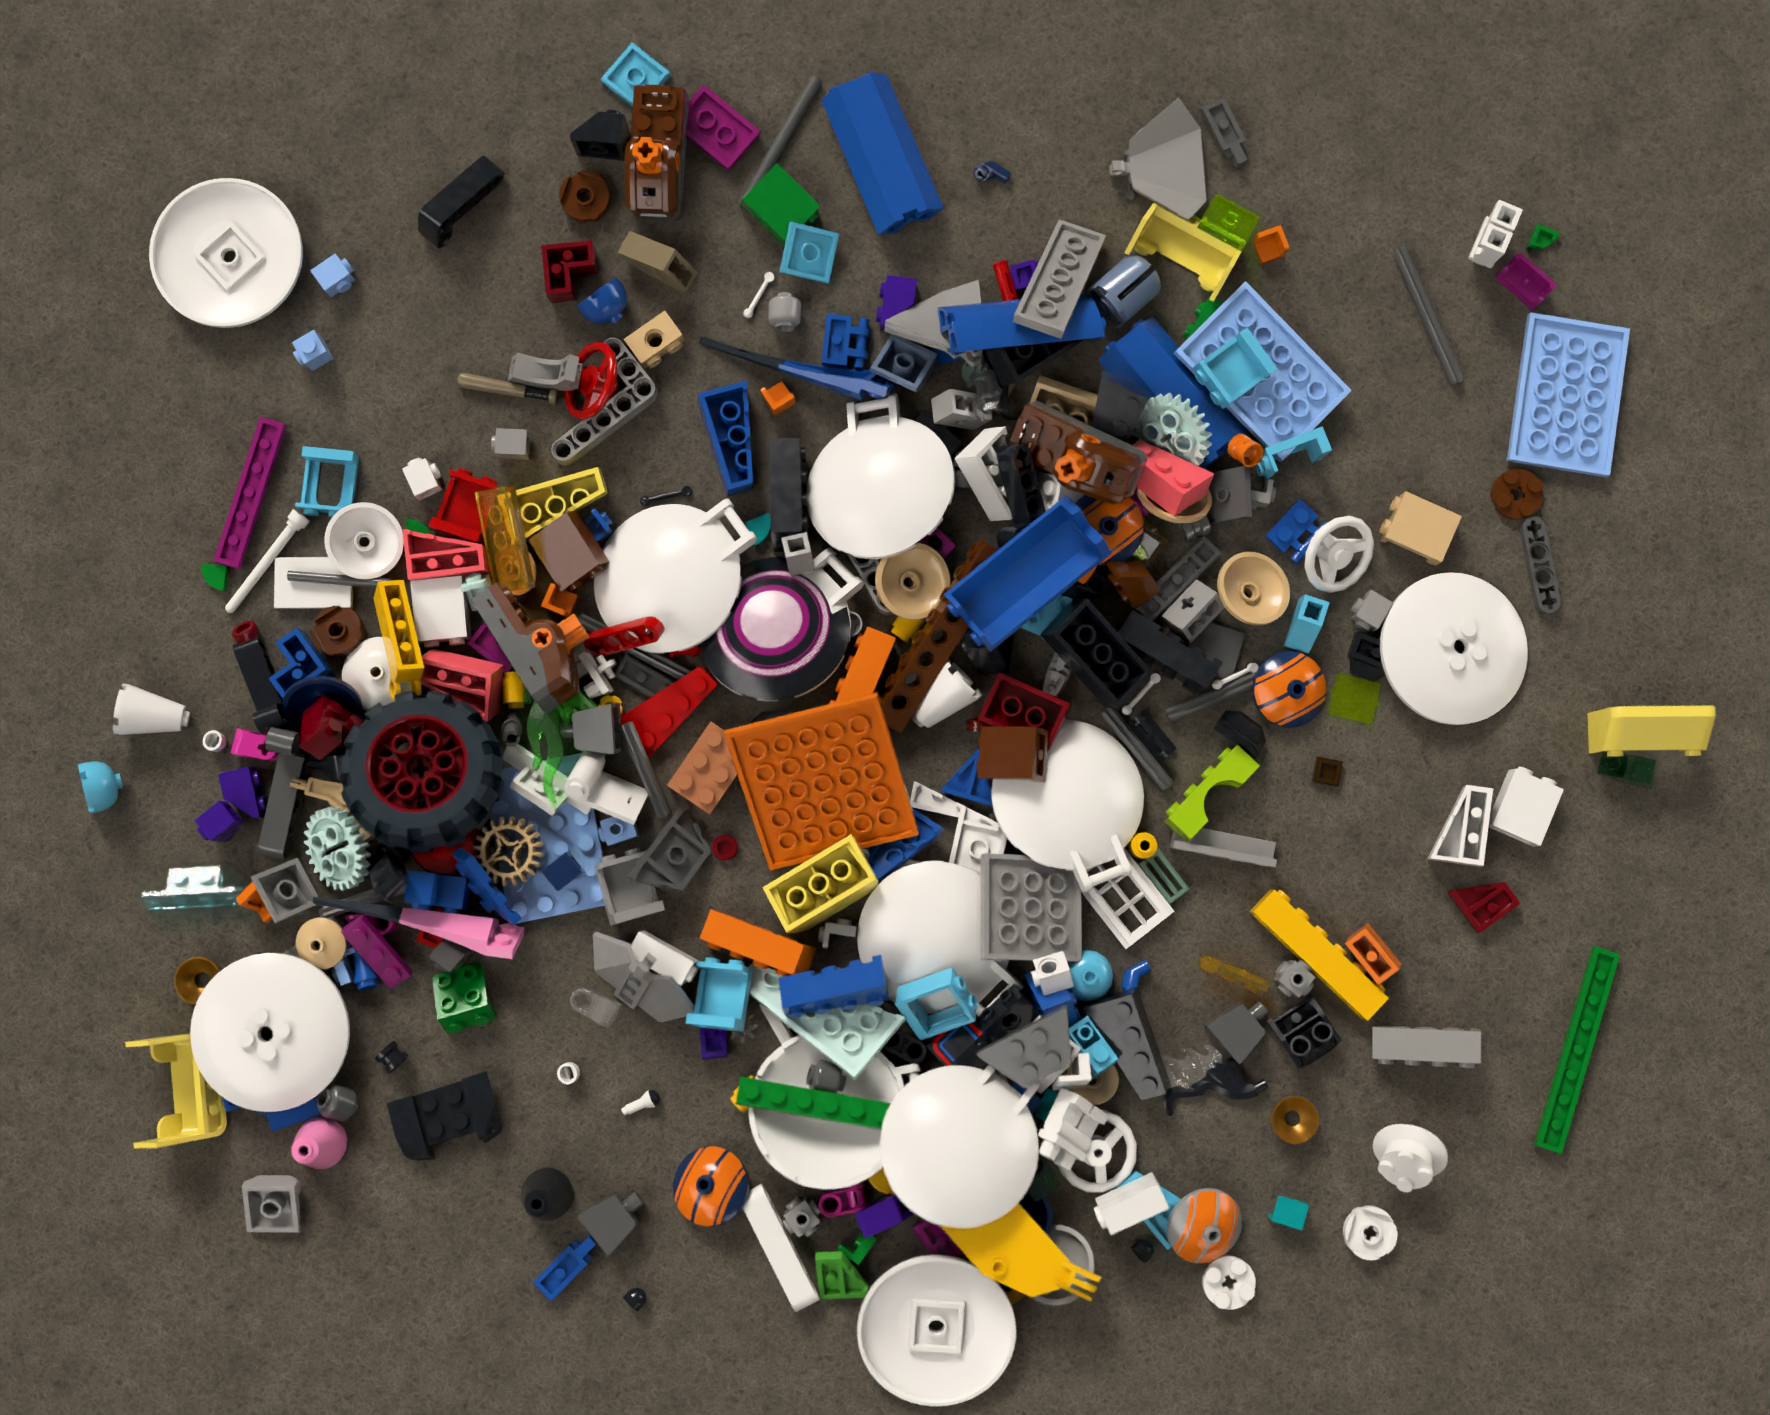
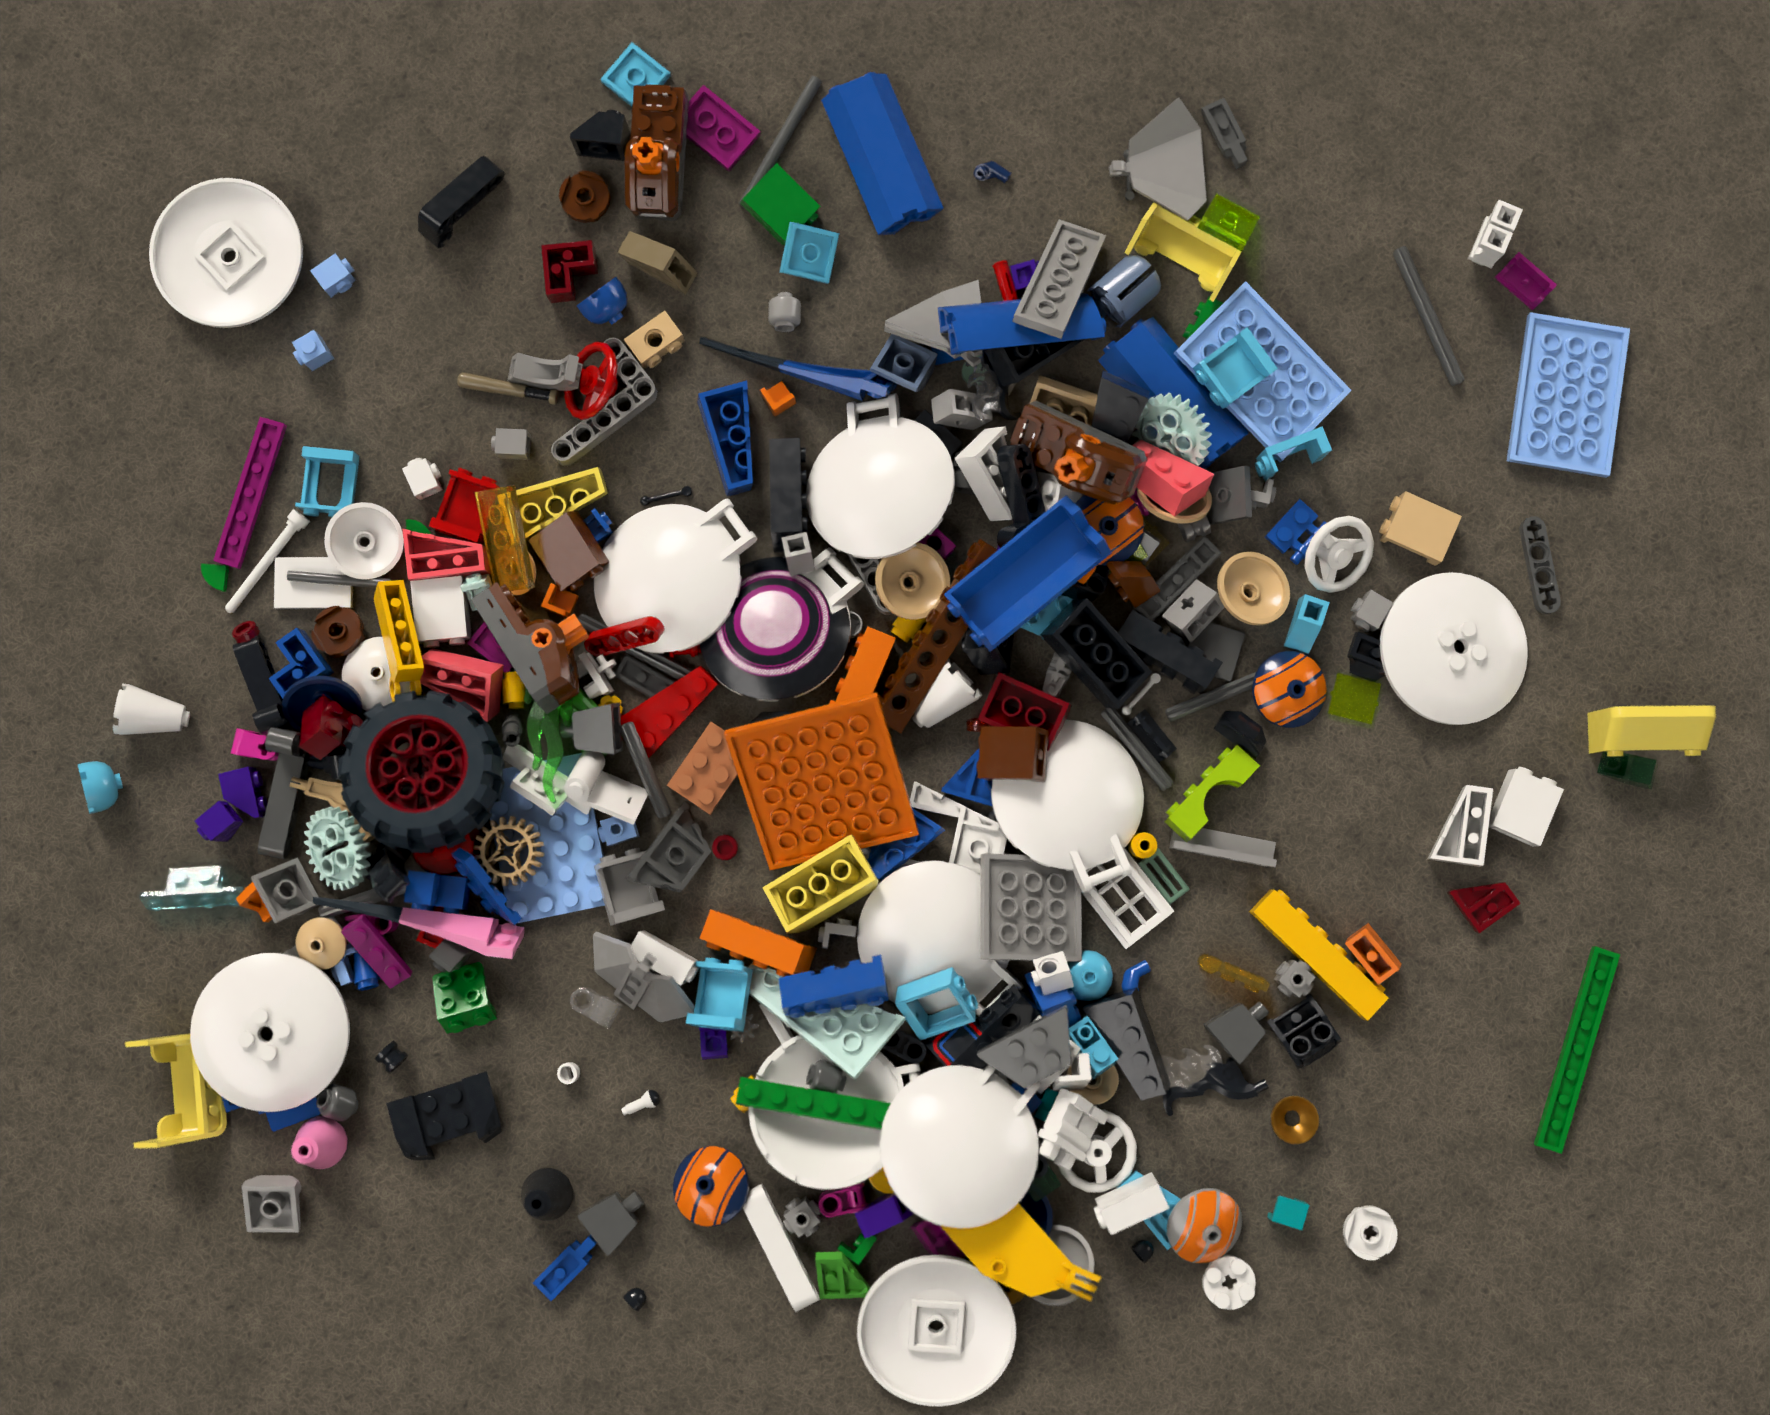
pearl gold piece [174,957,221,1004] -> none
white hinge [203,730,227,752] -> none
dark blue panel [541,852,586,891] -> none
white hinge [743,272,774,318] -> none
teal tile [746,513,771,547] -> none
blue plate [821,313,871,370] -> none
dark purple slope [876,275,917,331] -> none
white hinge [1212,663,1258,690] -> none
orange wheel [1227,434,1264,467] -> none
orange panel [1252,225,1289,265] -> none
dark brown tile [1312,757,1343,787] -> none
light grey wedge [1372,1026,1481,1068] -> none
white piece [1373,1121,1448,1192] -> none
reddish brown plate [1490,469,1543,520] -> none
green tile [1526,223,1560,250] -> none

